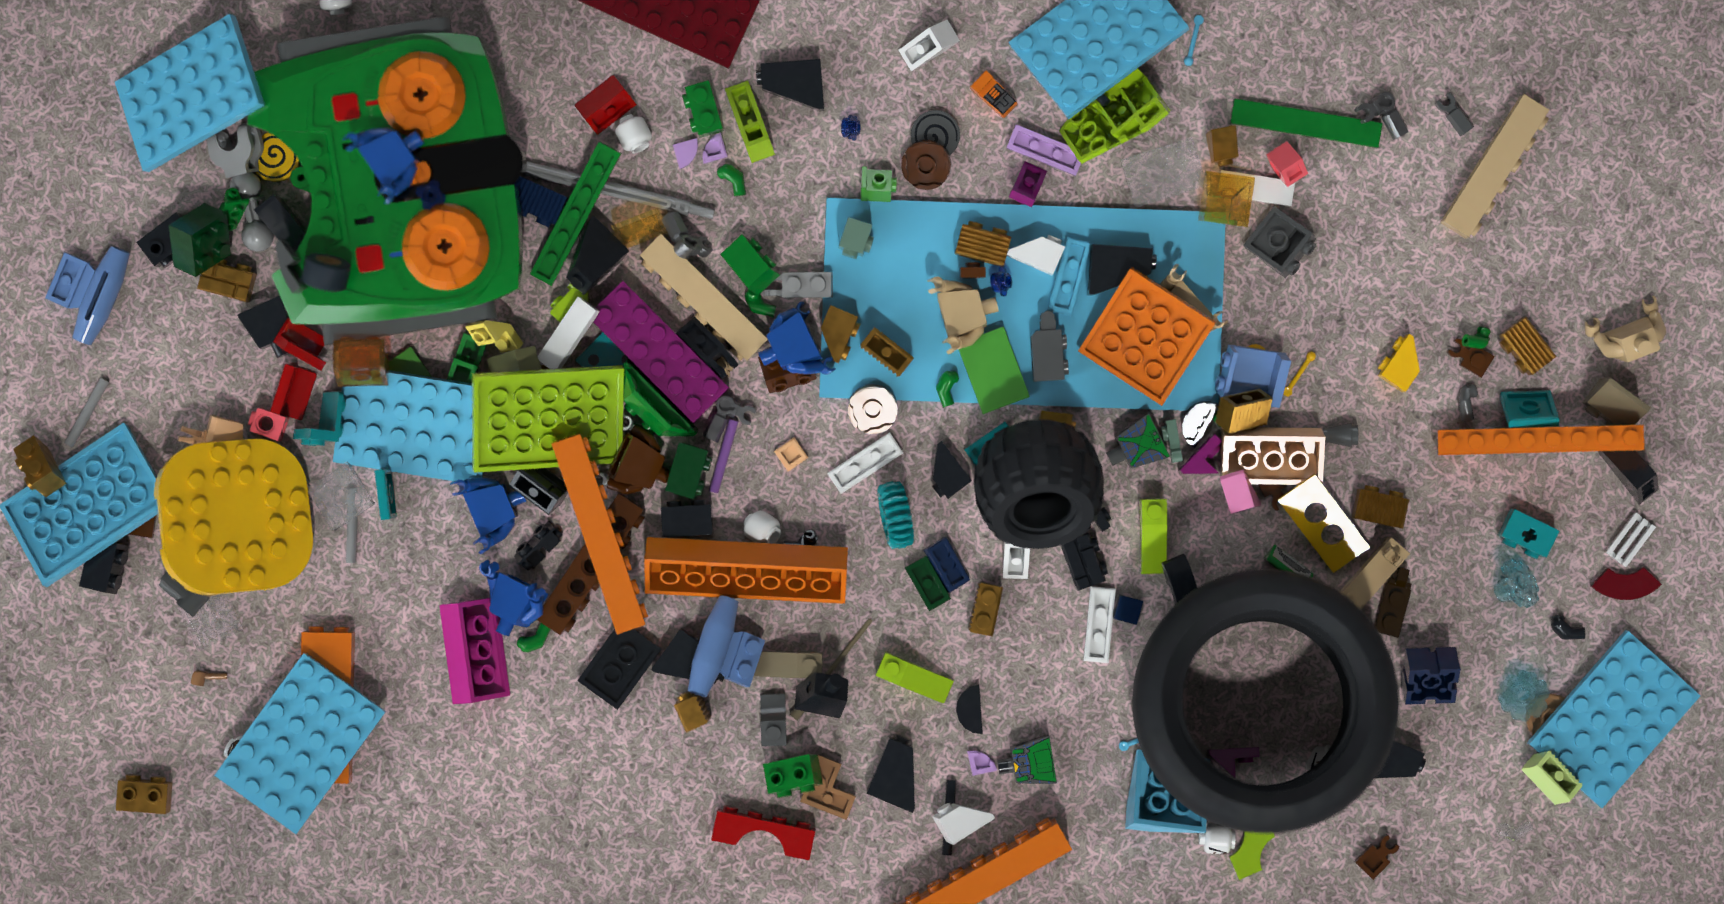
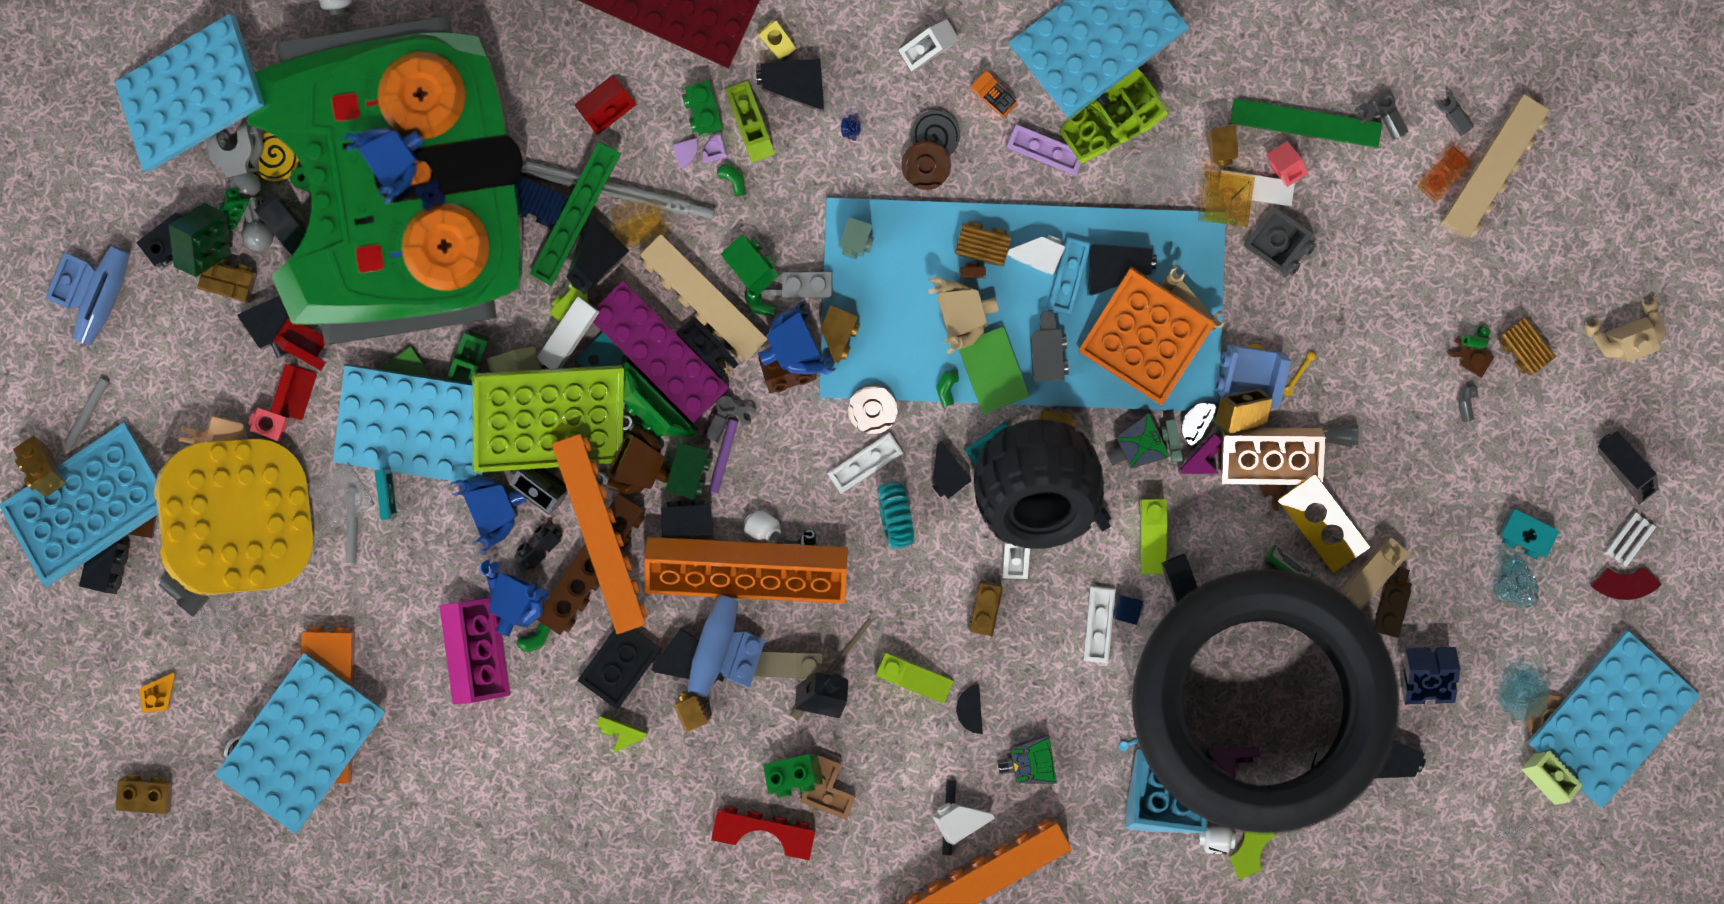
medium nougat hand [191,670,227,686] -> none
dark grey slope [276,239,307,294] -> none
teal bracket [293,391,346,446] -> none
black wheel [301,253,351,292] -> none
clear orange brick [333,337,389,387] -> none
light yellow slope [465,320,523,353] -> none
white head [615,114,652,154] -> none
flat silver bar [662,212,713,259] -> none
dark grey arch [760,693,787,746] -> none
light nougat tile [774,437,809,472] -> none
pearl gold brick [860,327,914,377] -> none
bright green brick [861,166,897,202] -> none
black slope [867,734,915,813] -> none
dark green plate [905,556,951,611] -> none
dark blue plate [923,537,970,593] -> none
lavender tile [967,750,997,776] -> none
clear blue plate [990,267,1012,297] -> none
magenta slope [1009,161,1047,207] -> none
black brick [1060,533,1108,591] -> none
medium azure hinge [1184,15,1204,66] -> none
bright pink slope [1220,469,1261,514] -> none
pearl gold brick [1351,485,1410,529] -> none
reddish brown plate [1354,834,1400,880] -> none
yellow slope [1377,334,1420,392] -> none
orange brick [1438,425,1644,455] -> none
teal tile [1500,390,1560,428] -> none
black arm [1551,614,1586,640] -> none
dark tan slope [1582,378,1651,426] -> none
none -> light orange piece [140,673,176,713]
none -> lime slope [596,715,648,753]
none -> light yellow leg [756,20,796,62]
none -> clear orange slope [1417,146,1472,203]

